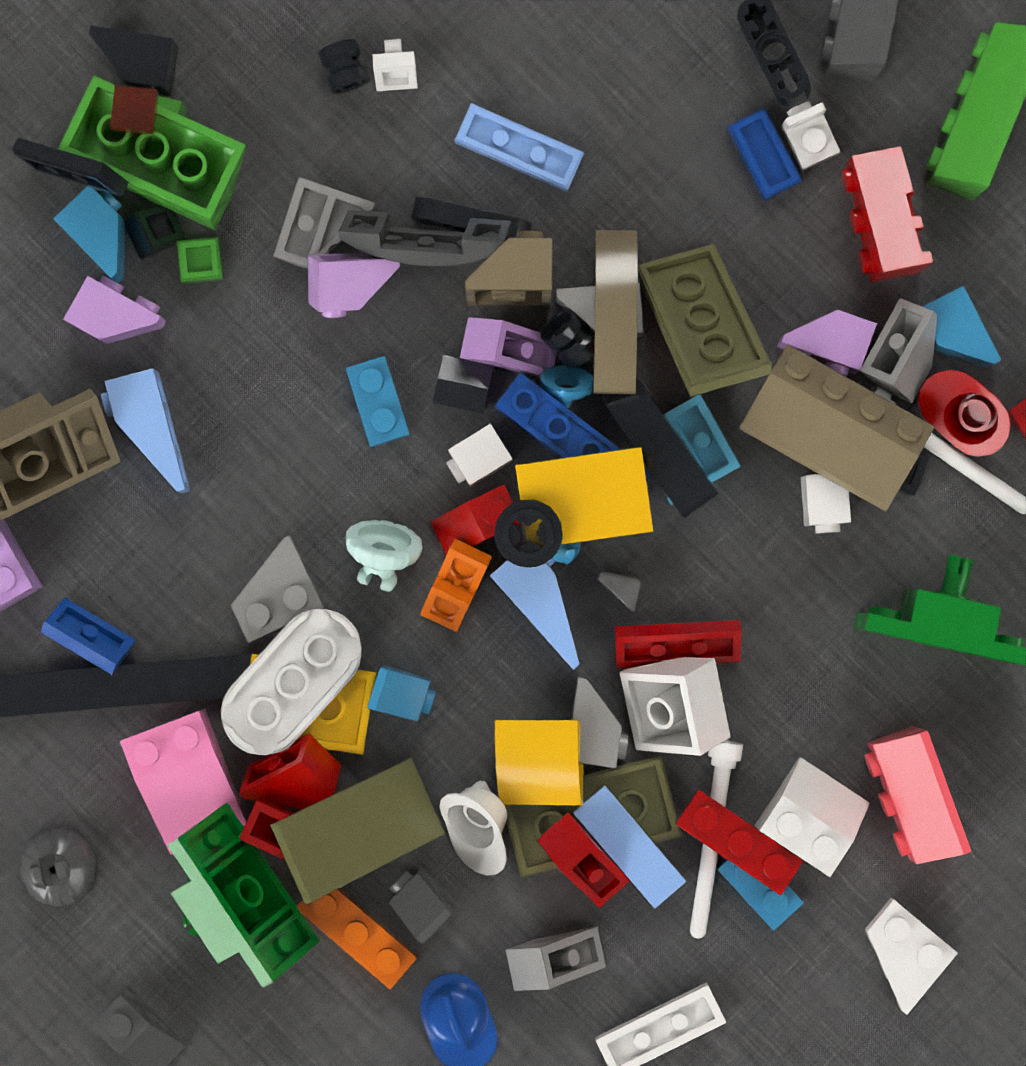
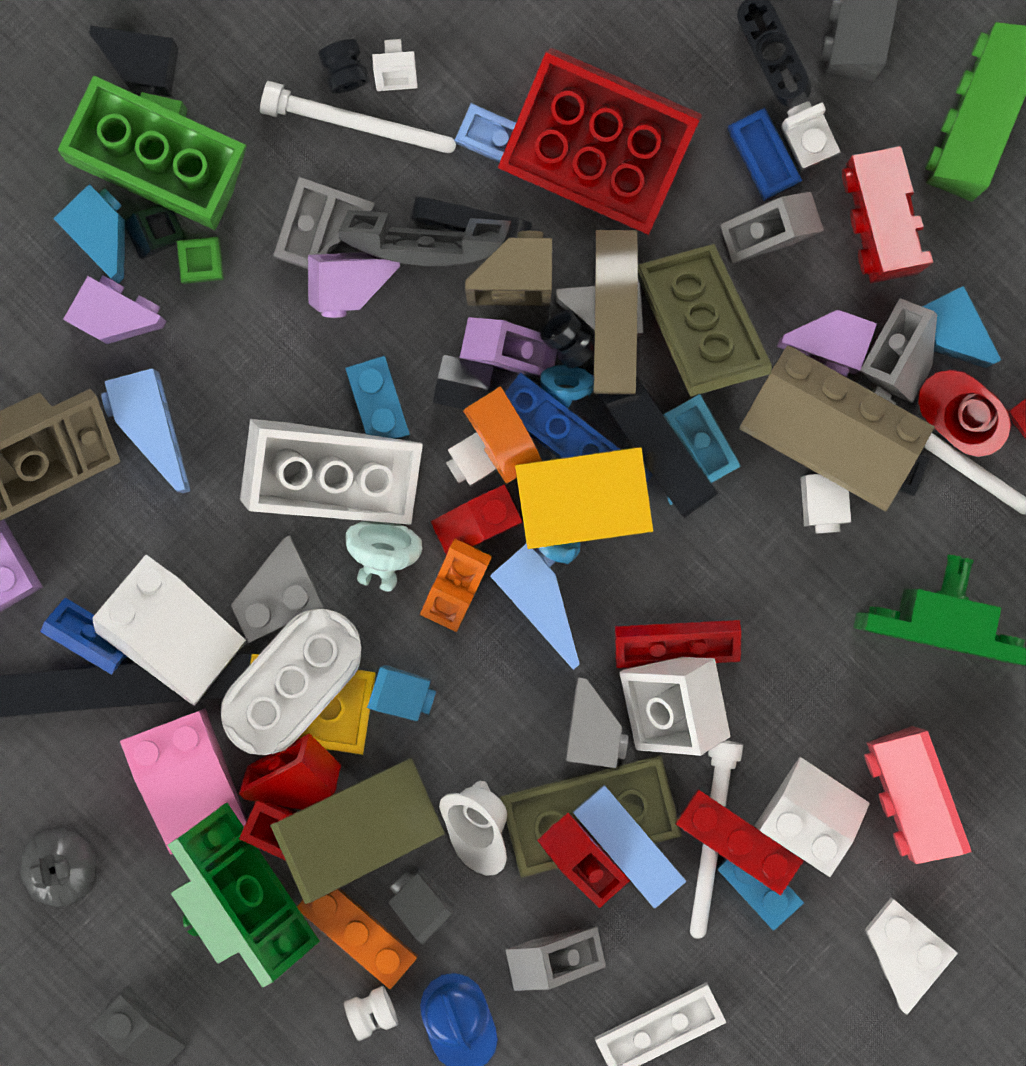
black tile [12,138,129,196] -> none
clear red tile [110,85,159,135] -> none
black gear [494,499,563,568] -> none
yellow slope [495,720,583,806] -> none
flat silver slope [597,571,641,612] -> none
none -> white slope [92,555,246,706]
none -> white slope [240,419,423,525]
none -> white piece [260,81,456,153]
none -> white wheel [344,986,398,1041]
none -> orange slope [463,386,542,484]
none -> red slope [498,48,703,235]
none -> light grey slope [720,192,824,263]

